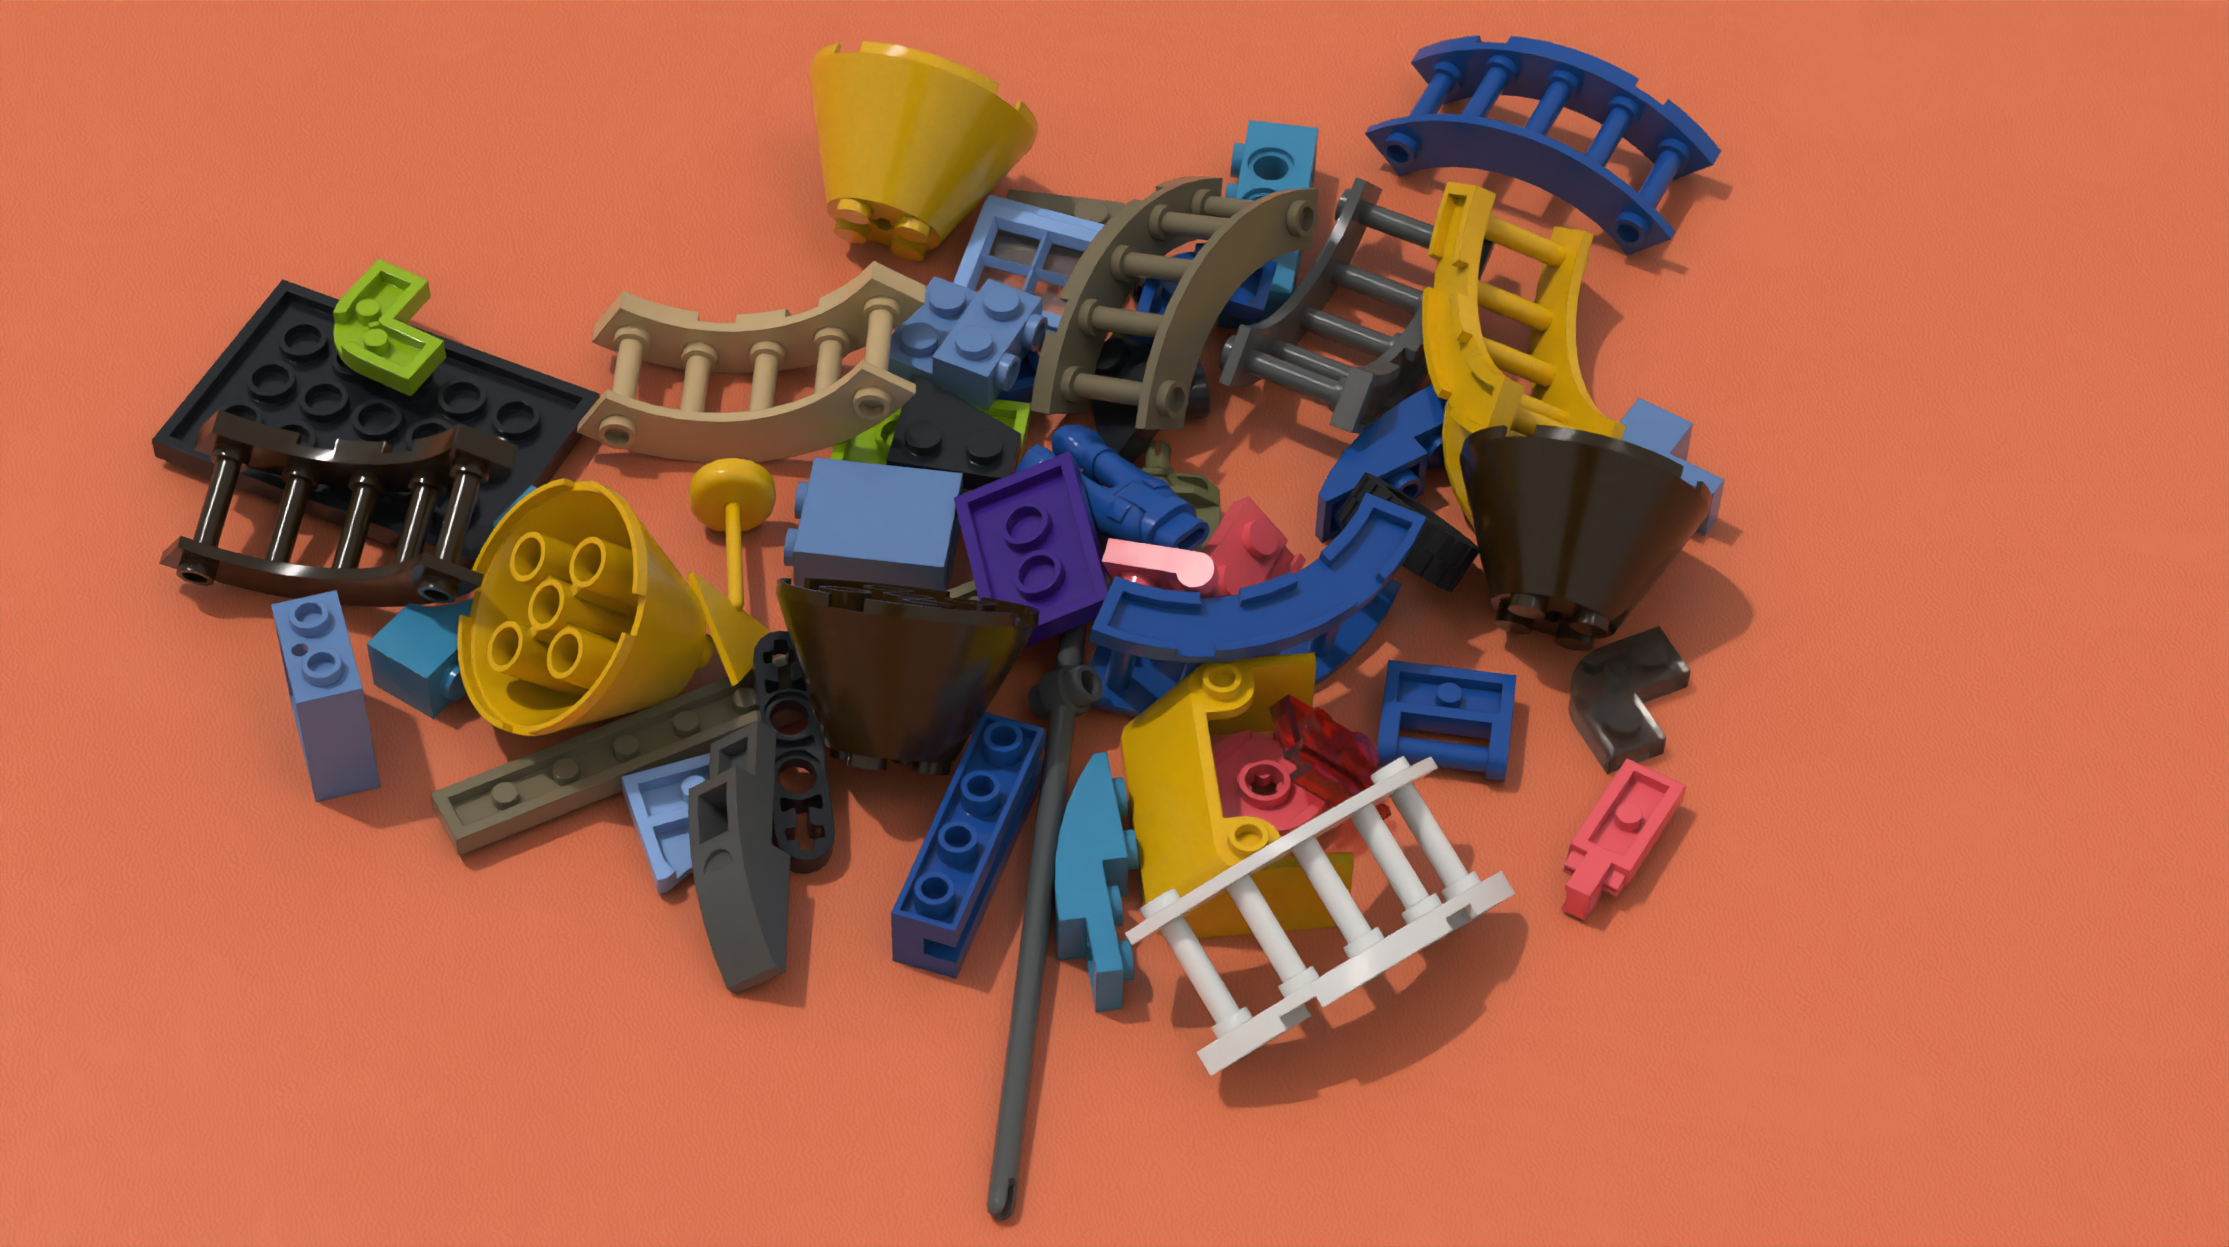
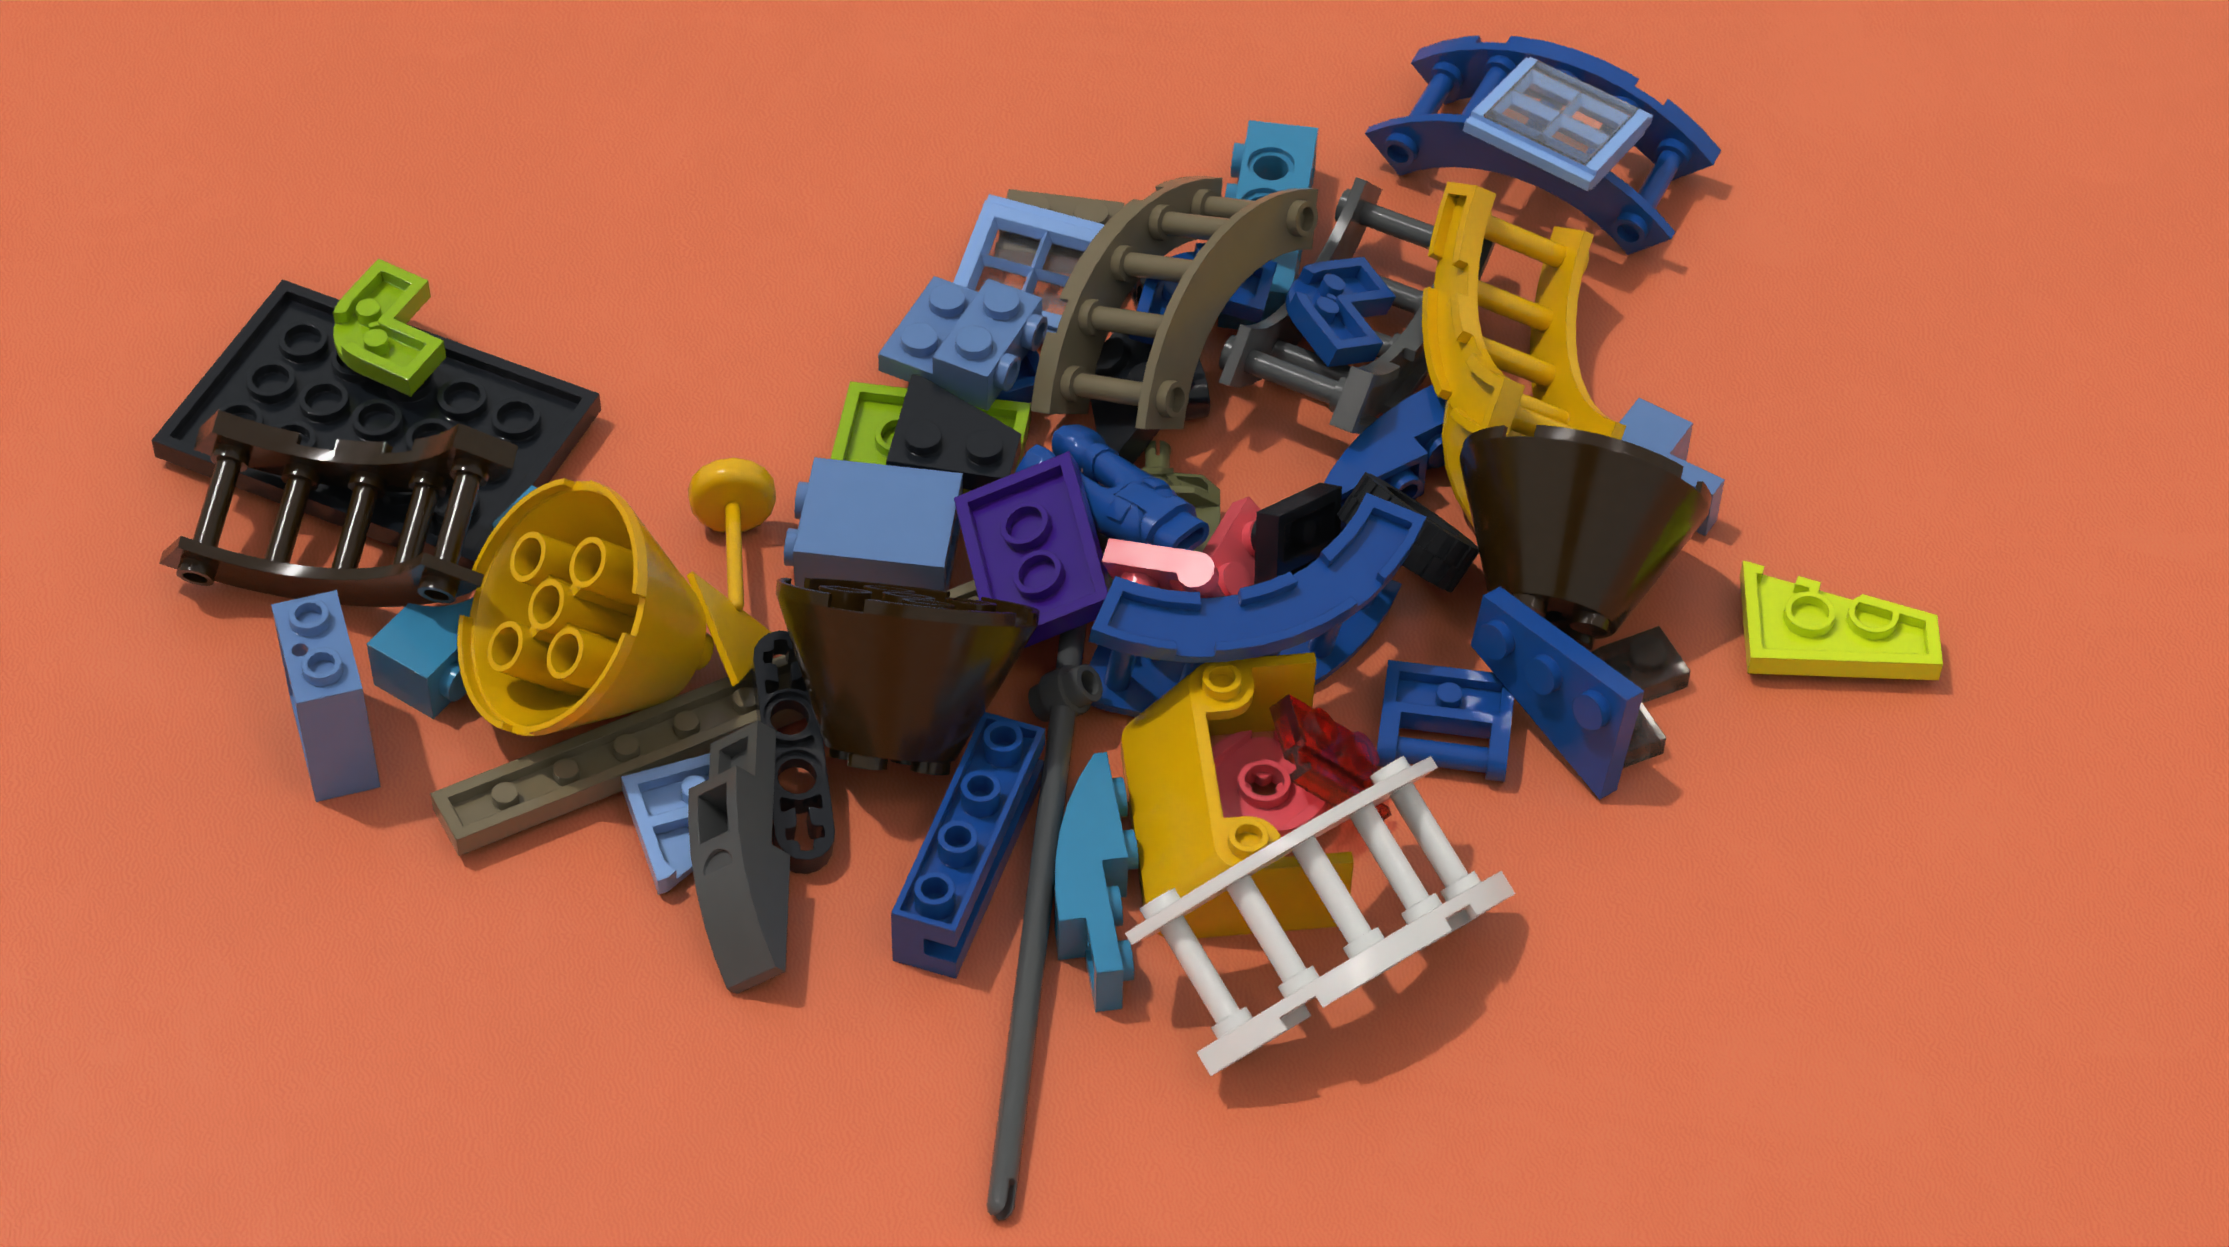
tan fence [577,261,926,463] -> none
yellow cone [809,41,1038,261] -> none
coral hinge [1561,759,1687,921] -> none
none -> black wing [1251,482,1342,585]
none -> blue plate [1285,257,1396,367]
none -> clear piece [1463,57,1653,191]
none -> blue wing [1471,587,1644,800]
none -> neon yellow wing [1740,560,1943,680]

